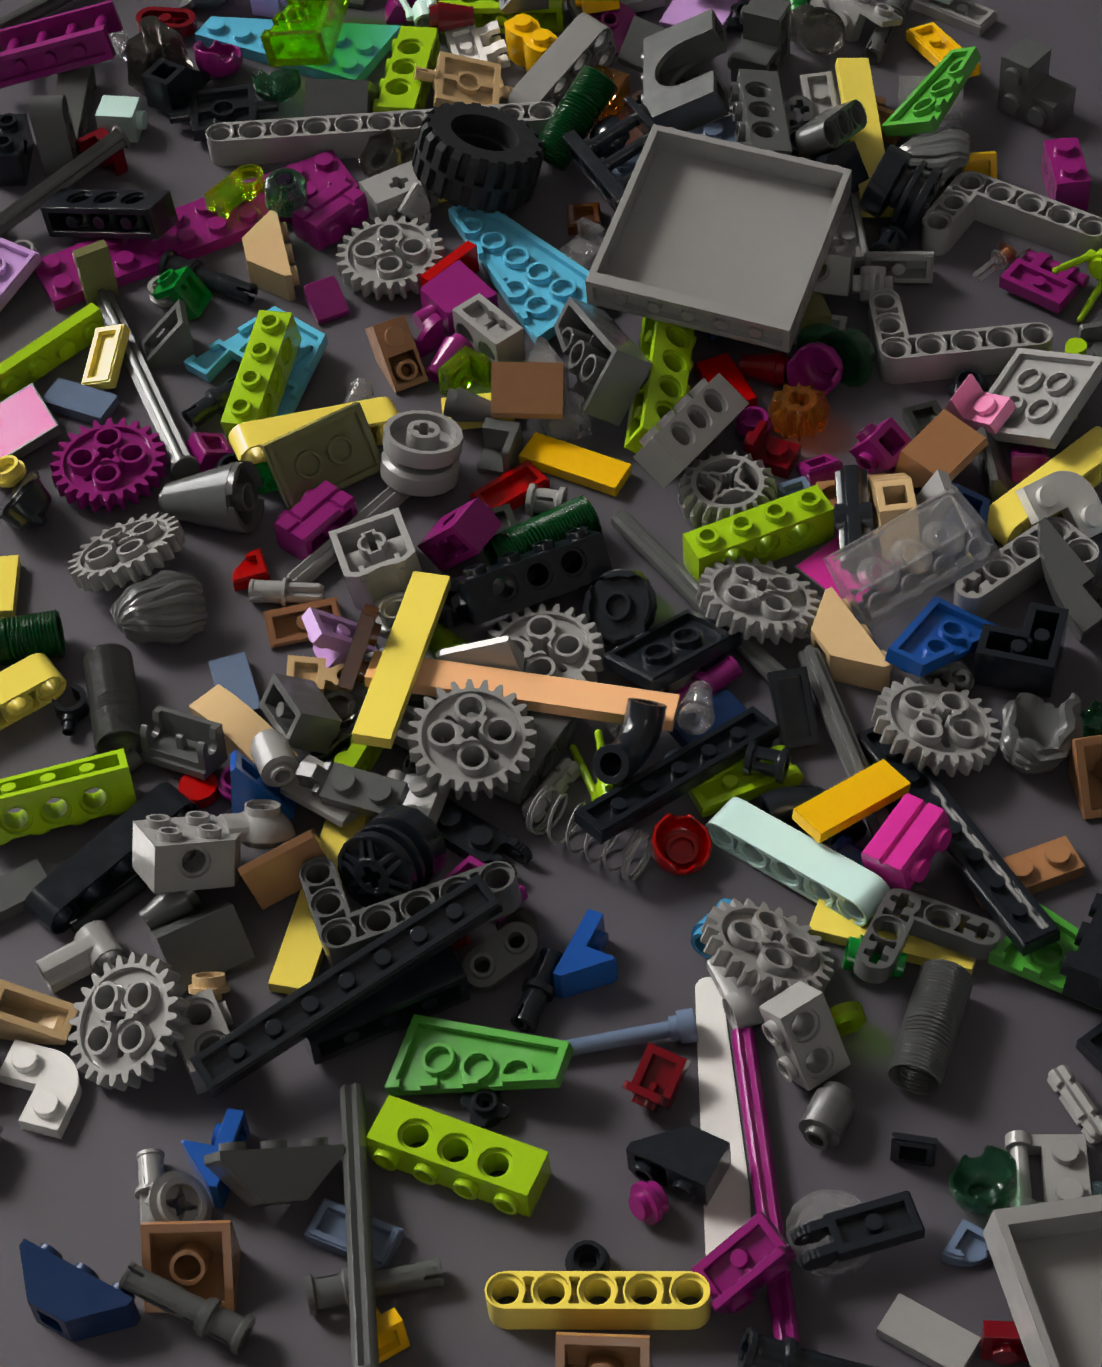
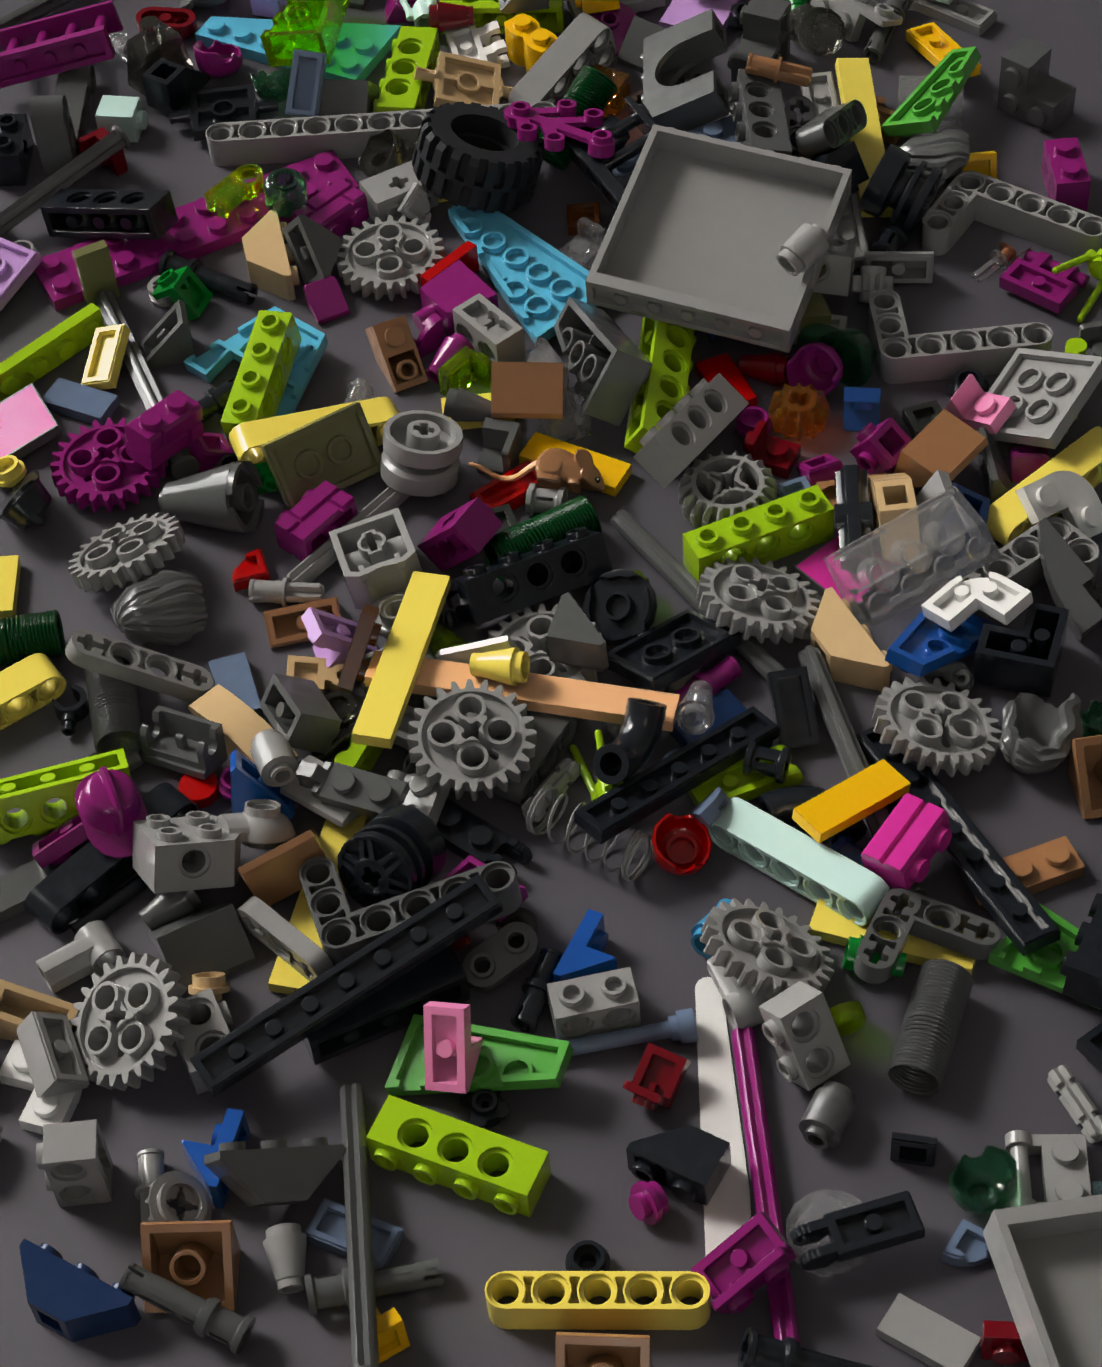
none -> light grey slope [17,1011,90,1098]
none -> magenta plate [32,814,90,869]
none -> light grey brick [36,1119,113,1207]
none -> light grey beam [65,629,214,703]
none -> magenta piece [74,766,148,858]
none -> magenta brick [125,390,203,471]
none -> light grey beam [236,896,334,981]
none -> light grey cone [262,1223,307,1294]
none -> dark grey slope [282,214,343,285]
none -> sand blue tile [285,49,328,117]
none -> bright pink slope [423,1001,483,1094]
none -> medium nougat animal [468,448,605,495]
none -> light yellow cone [469,647,530,686]
none -> magenta plant [504,99,615,159]
none -> dark grey slope [546,592,609,670]
none -> light grey brick [547,967,641,1040]
none -> sand blue tile [689,786,729,826]
none -> medium nougat axle [745,52,813,87]
none -> light grey brick [776,223,829,276]
none -> blue slope [843,387,881,431]
none -> white plate [921,571,1033,632]

